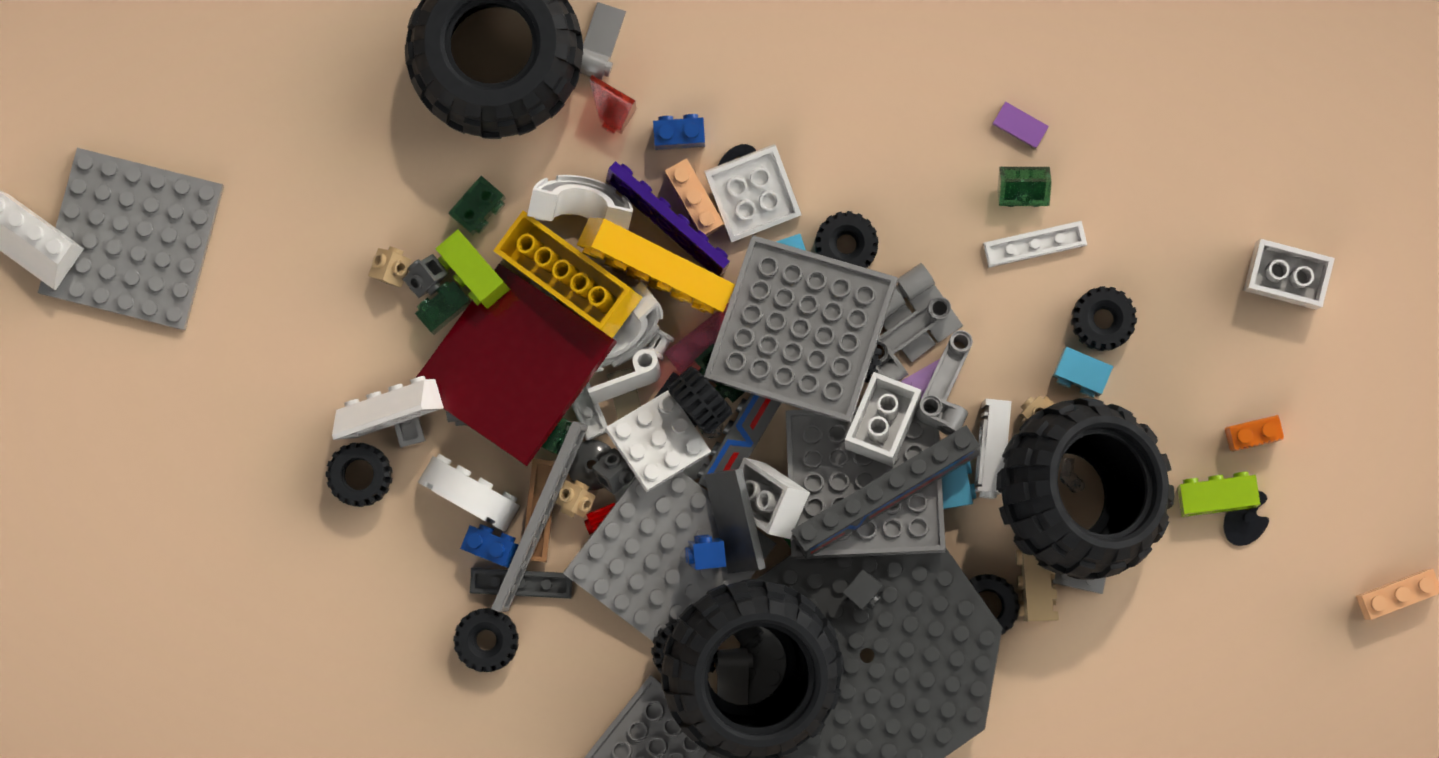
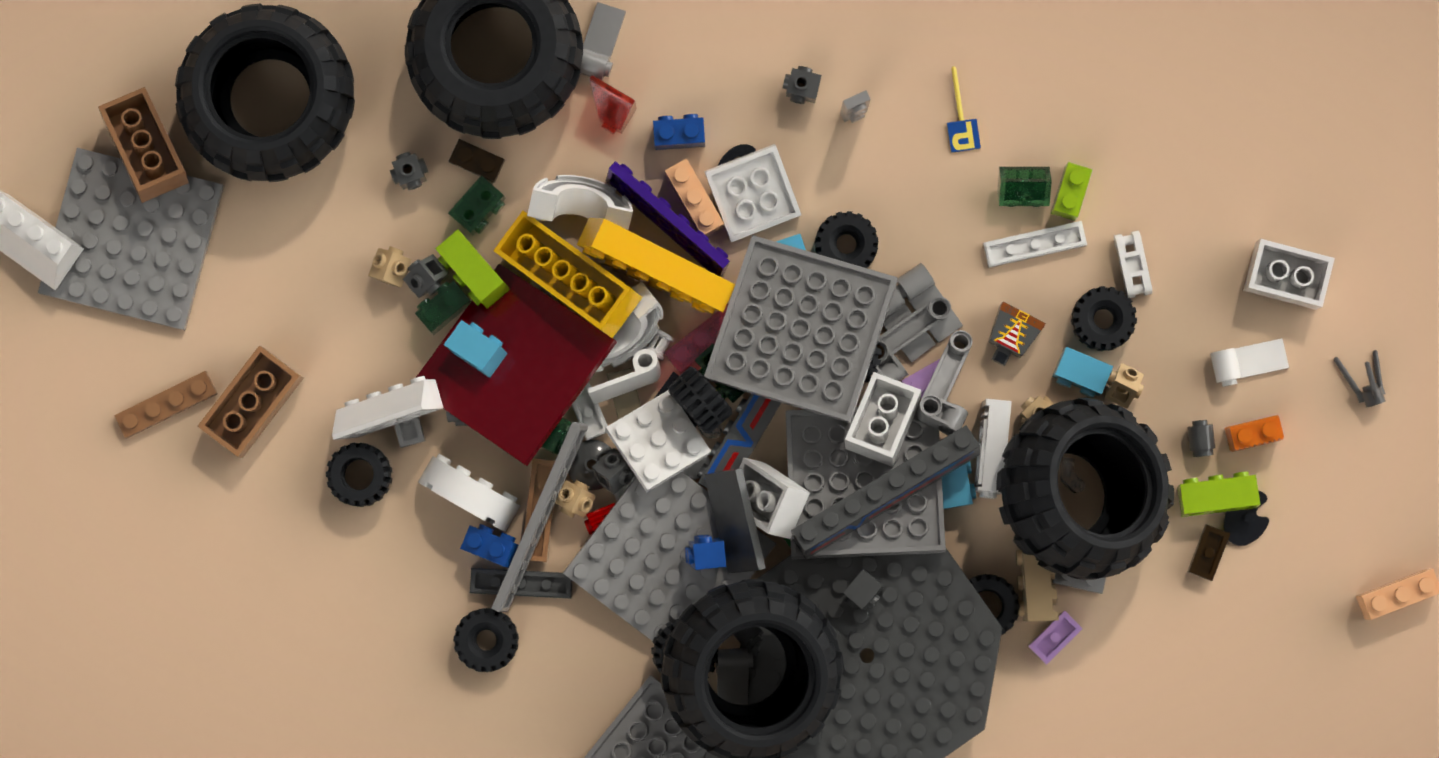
medium lavender tile [993,101,1049,149] -> none
none -> medium nougat brick [98,87,189,203]
none -> medium nougat plate [114,371,218,438]
none -> black tyre [175,3,355,182]
none -> medium nougat brick [197,345,304,458]
none -> dark grey brick [390,152,428,190]
none -> medium azure brick [444,320,508,378]
none -> dark brown plate [449,139,505,183]
none -> dark grey brick [783,66,822,104]
none -> light grey plate [840,90,871,123]
none -> piece [947,66,981,153]
none -> torso [989,301,1046,366]
none -> lavender plate [1028,611,1083,665]
none -> lime brick [1050,162,1093,221]
none -> tan brick [1105,363,1144,409]
none -> white plate [1114,230,1153,299]
none -> dark grey brick [1187,420,1215,457]
none -> dark brown plate [1187,524,1230,581]
none -> white door [1210,338,1289,387]
none -> dark grey plant [1334,350,1386,408]

